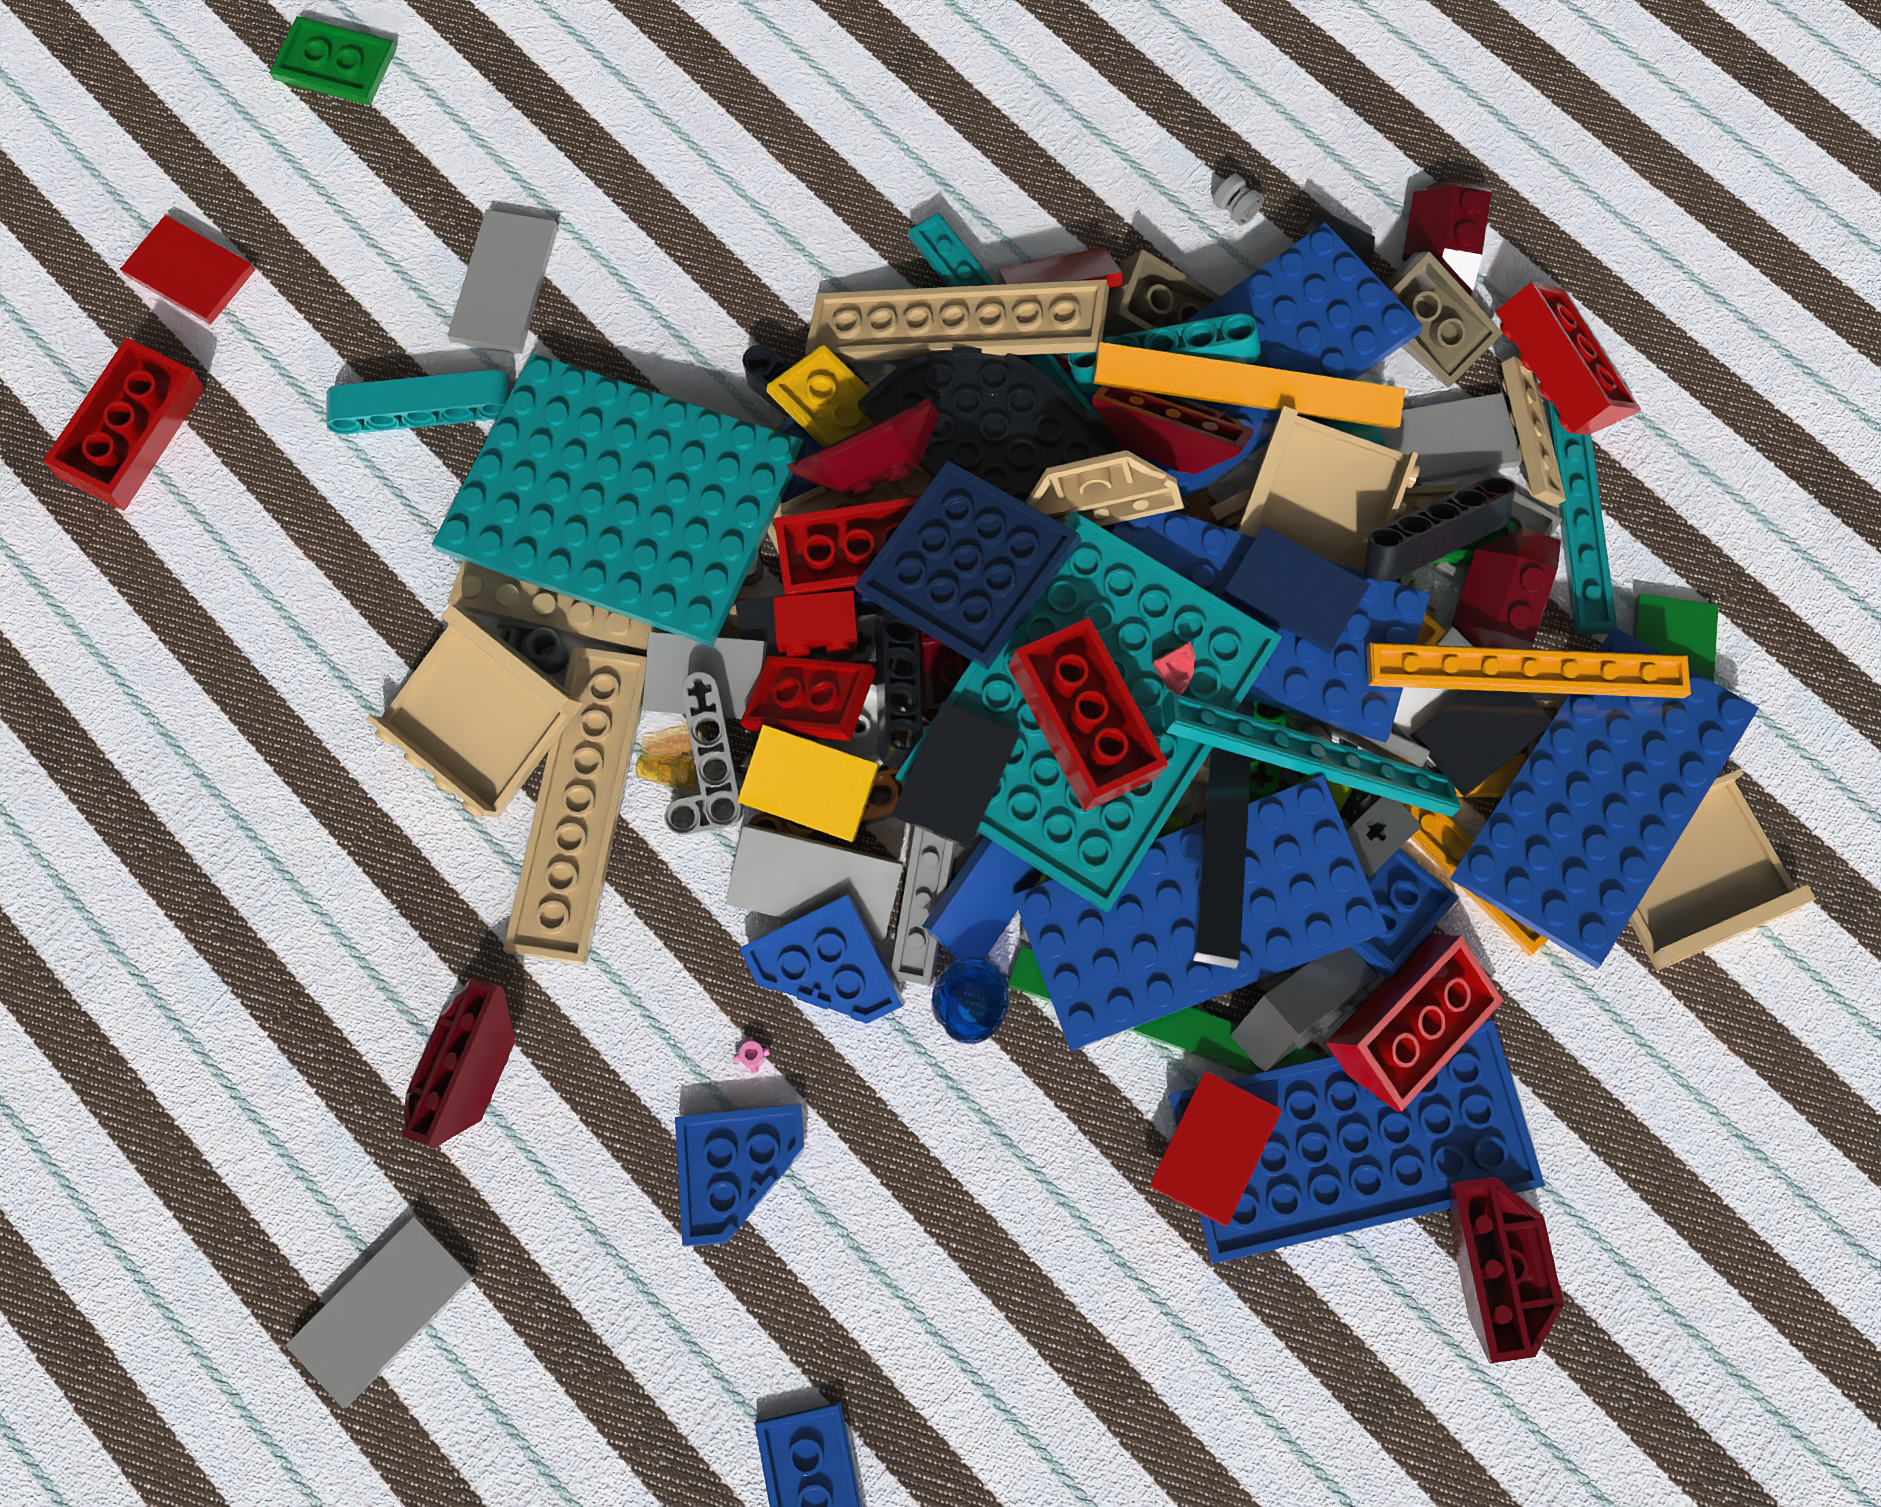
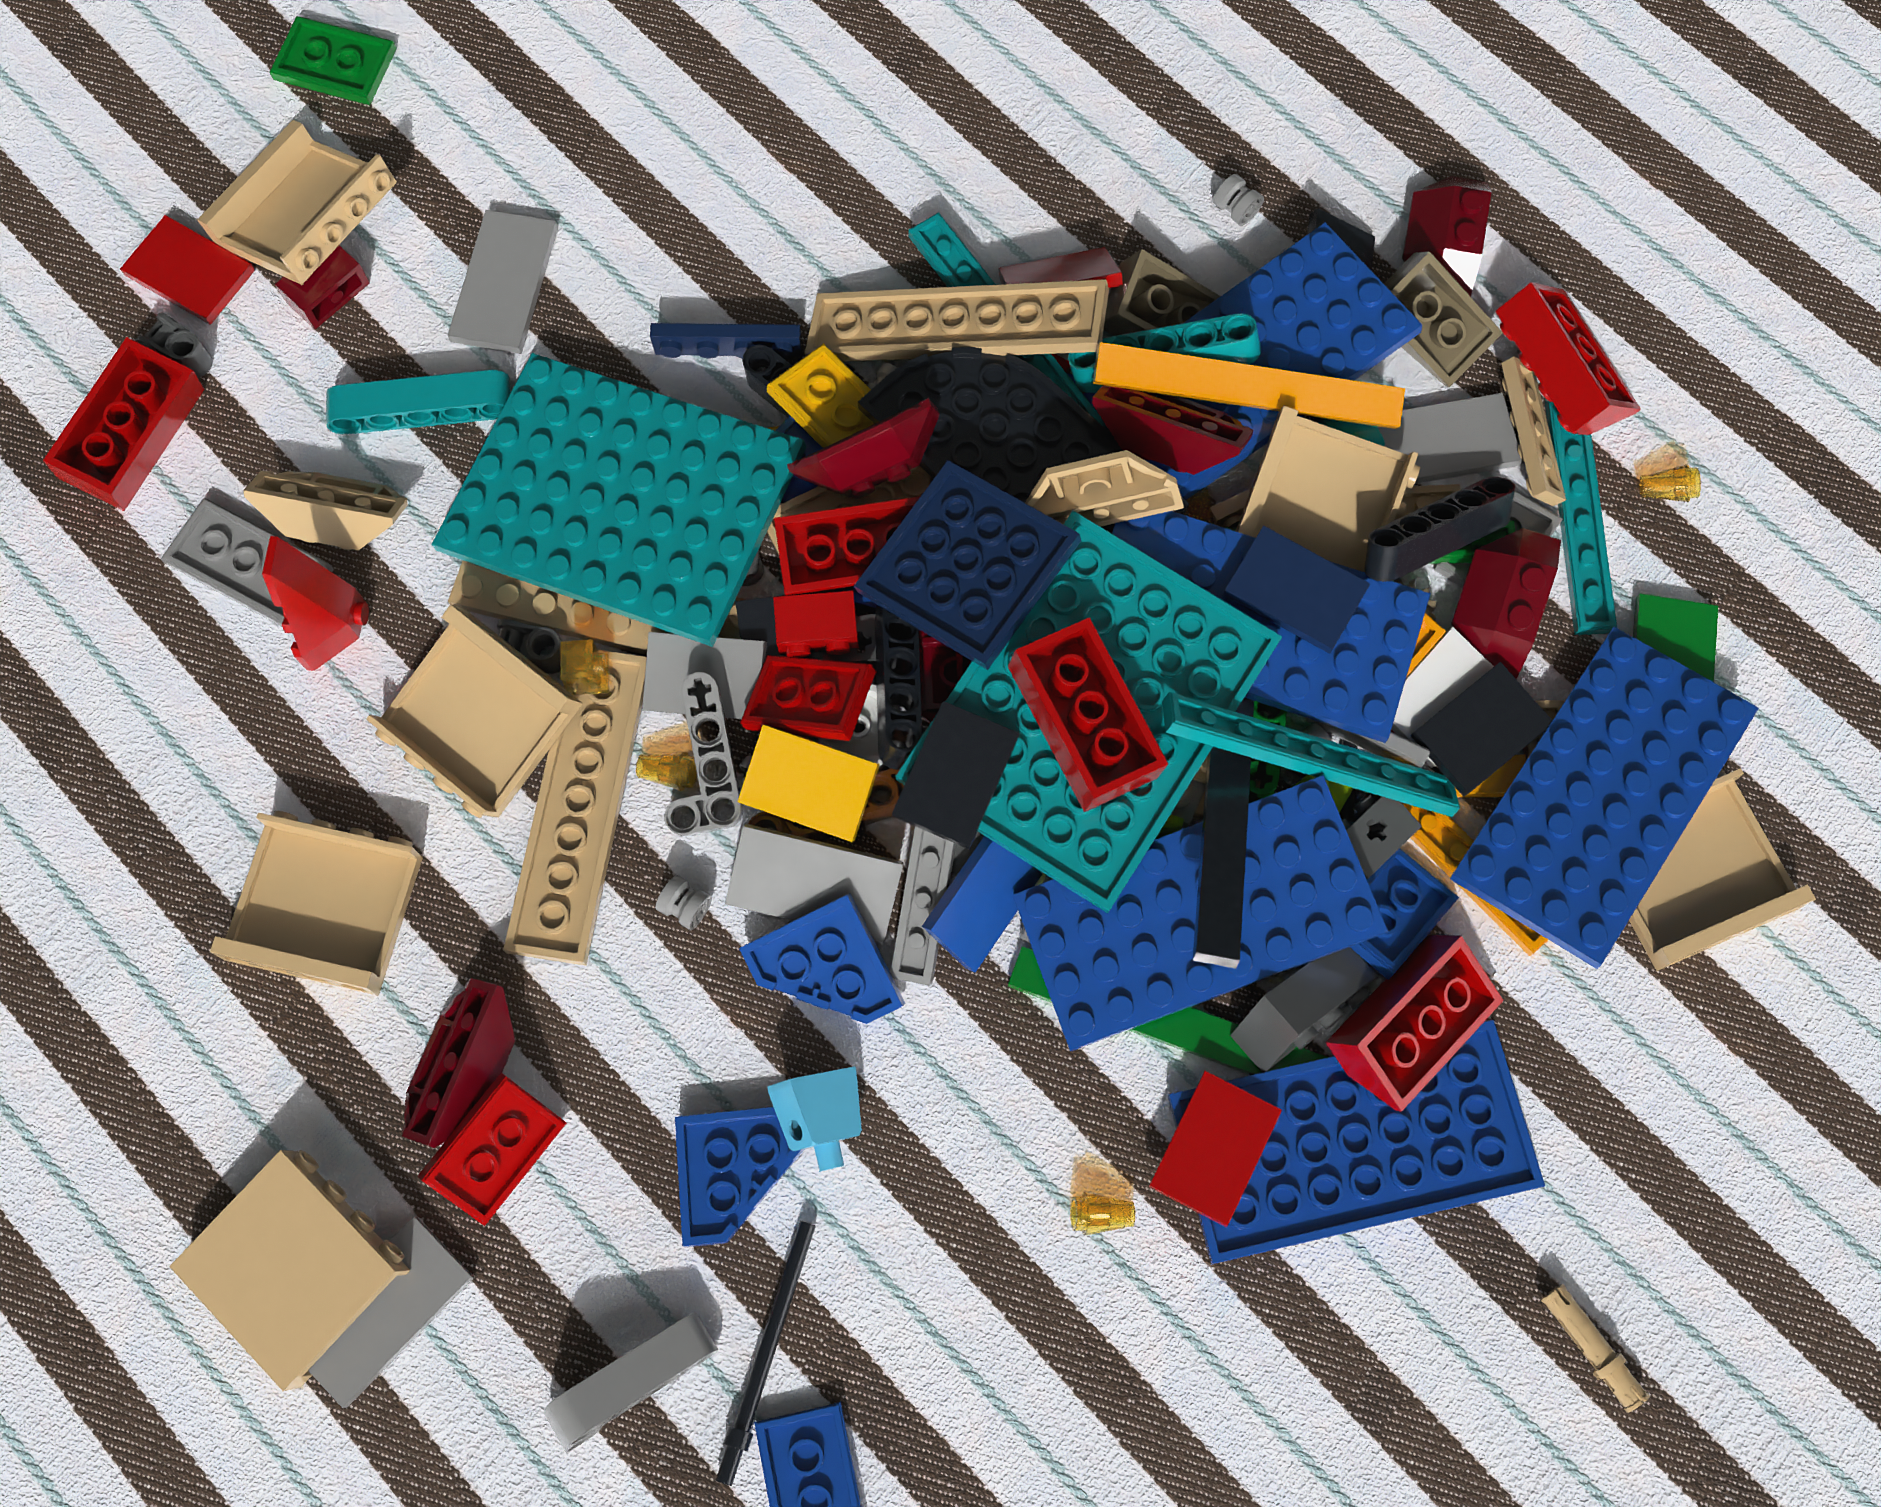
bright pink piece [734,1037,770,1073] -> none
clear blue piece [931,957,1009,1045] -> none
coral tile [1153,641,1195,695] -> none
light orange tile [1366,643,1691,698] -> none
dark red wedge [1450,1177,1564,1364] -> none
none -> dark grey piece [136,312,213,378]
none -> light grey tile [161,498,334,627]
none -> tan panel [169,1150,410,1391]
none -> tan panel [197,120,397,285]
none -> tan panel [210,811,423,996]
none -> tan wedge [243,471,408,550]
none -> red wedge [262,536,369,671]
none -> dark red brick [275,245,370,330]
none -> red tile [418,1072,567,1226]
none -> light grey beam [543,1312,718,1453]
none -> clear yellow brick [561,639,609,695]
none -> dark blue plate [650,323,803,359]
none -> light grey wheel [655,875,712,931]
none -> black bar [715,1221,816,1486]
none -> medium azure torso [767,1066,862,1172]
none -> clear yellow cone [1070,1192,1135,1236]
none -> tan pin [1541,1283,1650,1413]
none -> clear yellow cone [1639,464,1701,502]

